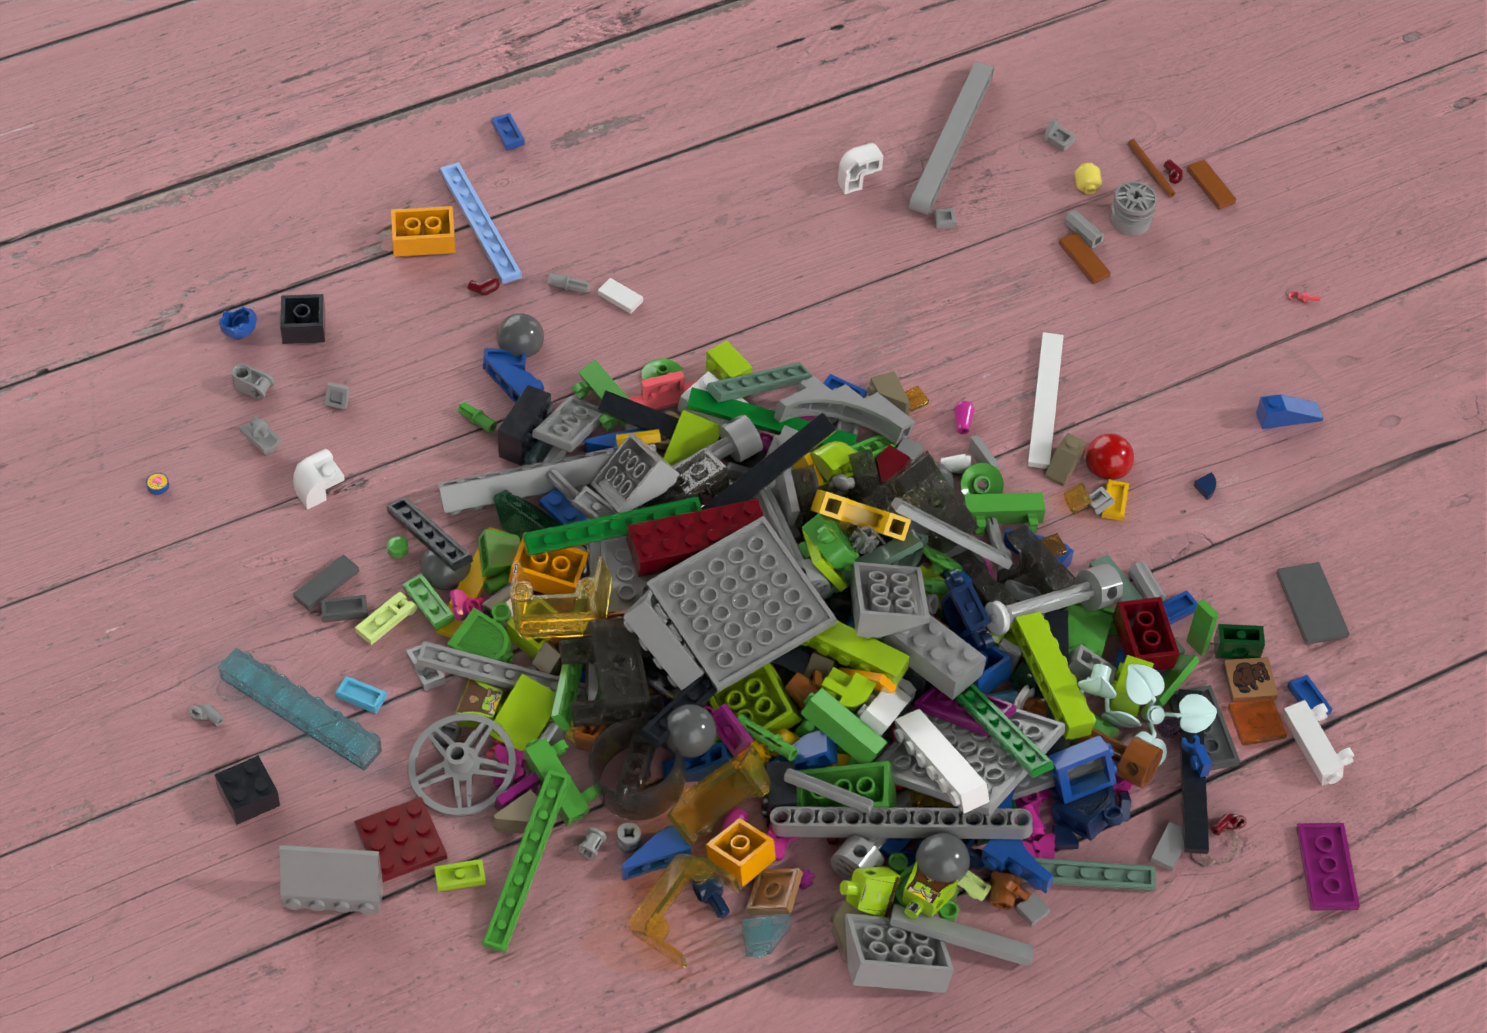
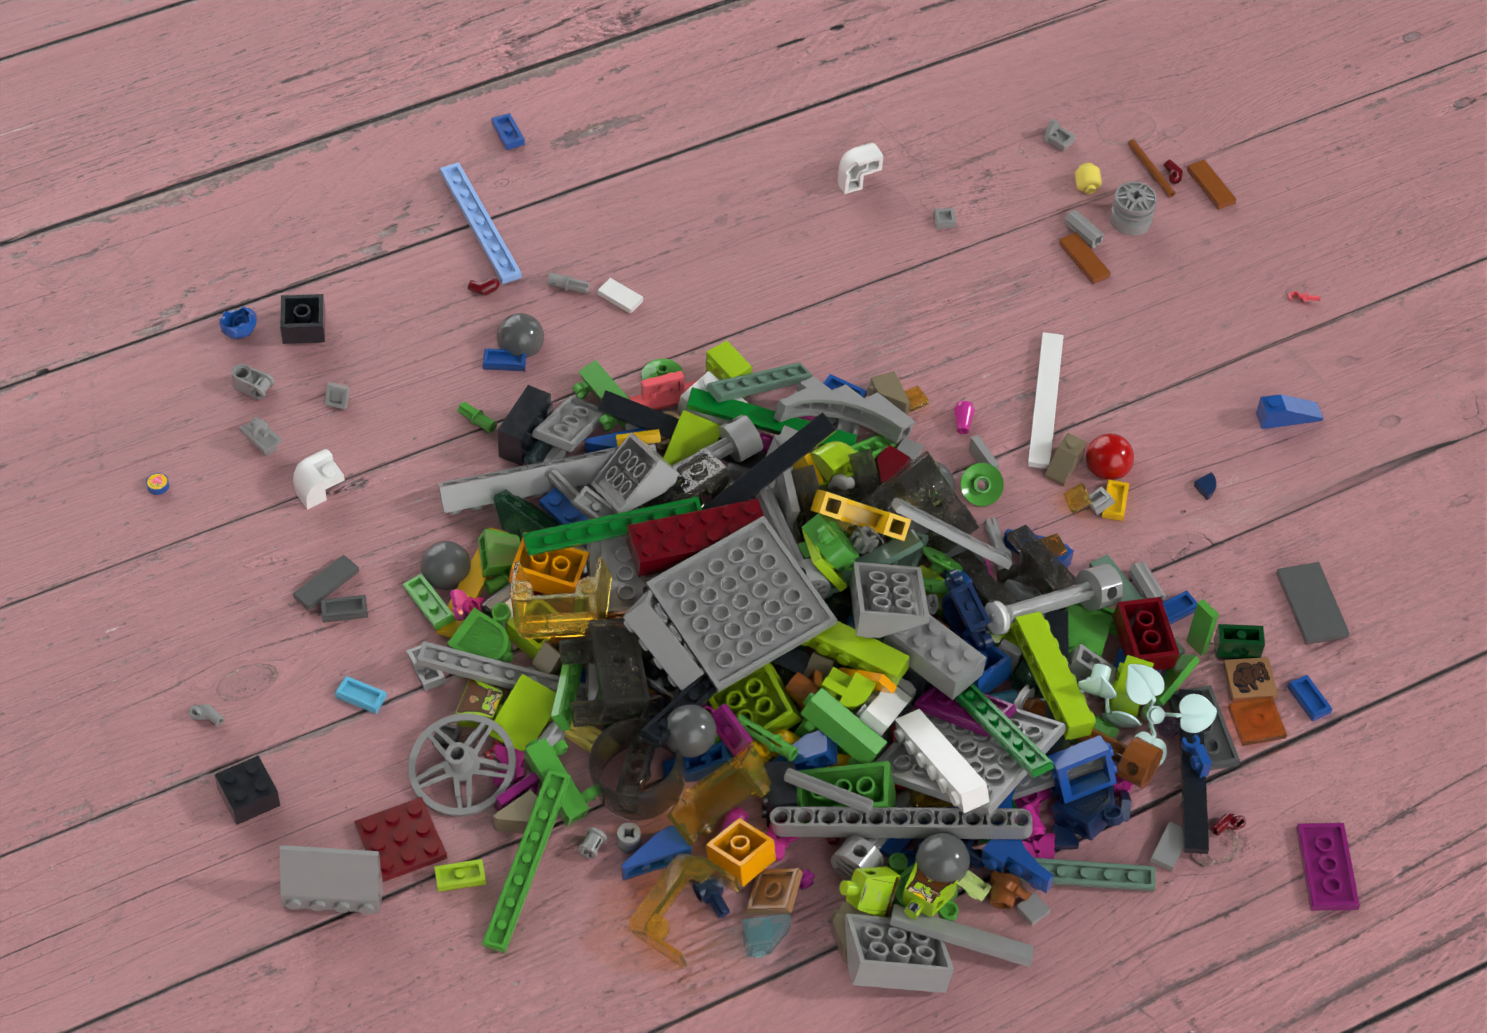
clear light blue brick [218,648,382,771] -> none
yellowish green plate [355,592,418,645] -> none
black tile [386,497,473,572] -> none
bright green tile [387,536,409,558] -> none
light orange brick [391,206,456,257] -> none
blue slope [485,356,544,403] -> none
dark orange slope [573,716,611,755] -> none
light grey beam [909,61,995,215] -> none
white cone [941,453,972,474] -> none
bright green brick [960,492,1045,535] -> none
white brick [1284,700,1354,786] -> none

